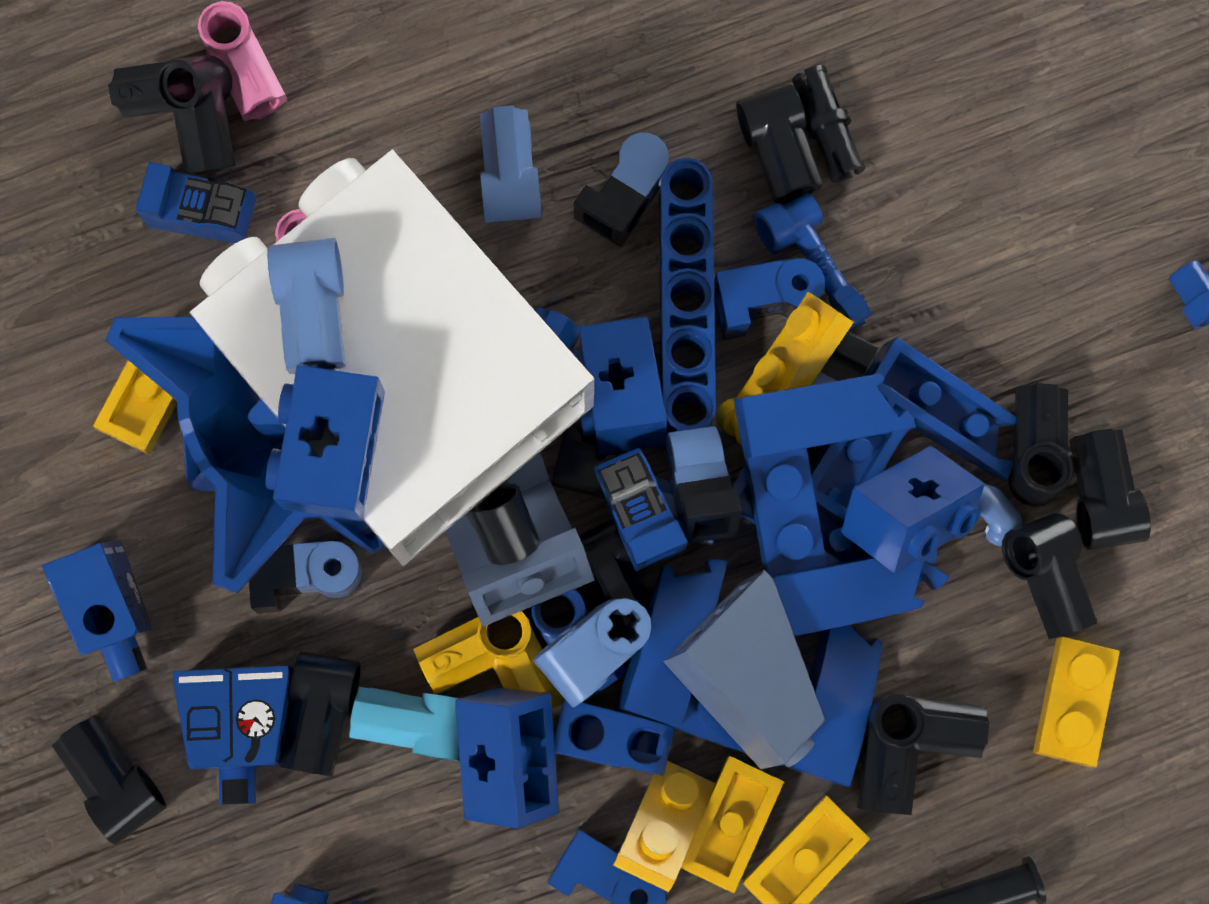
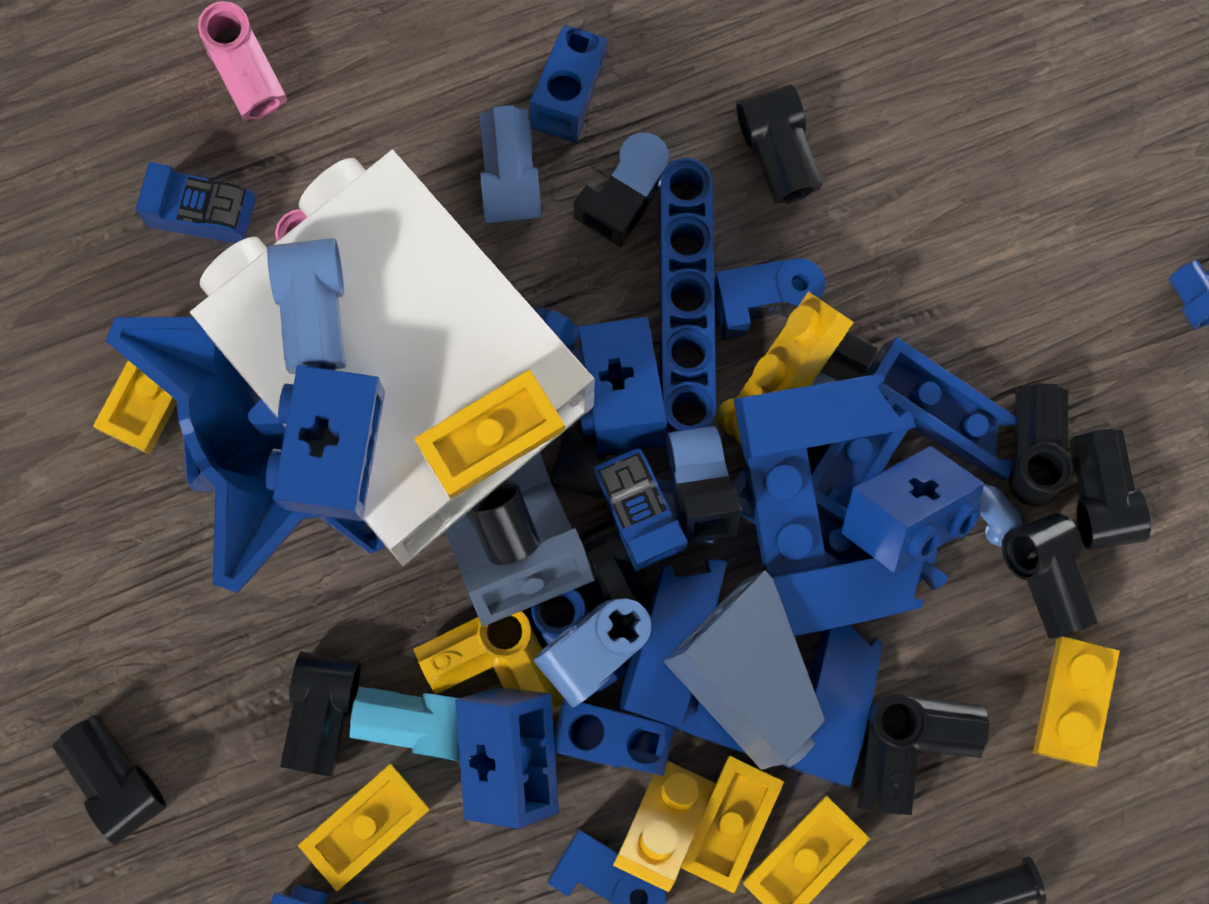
blue torso [41,541,152,682] -> none
black piece [108,55,235,173] -> none
blue torso [173,666,294,805] -> none
leg [249,541,363,614] -> none
blue brick [753,193,872,332] -> none
black pin [792,65,866,183] -> none
none -> yellow plate [297,764,431,892]
none -> yellow plate [414,369,565,500]
none -> blue leg [529,25,608,144]

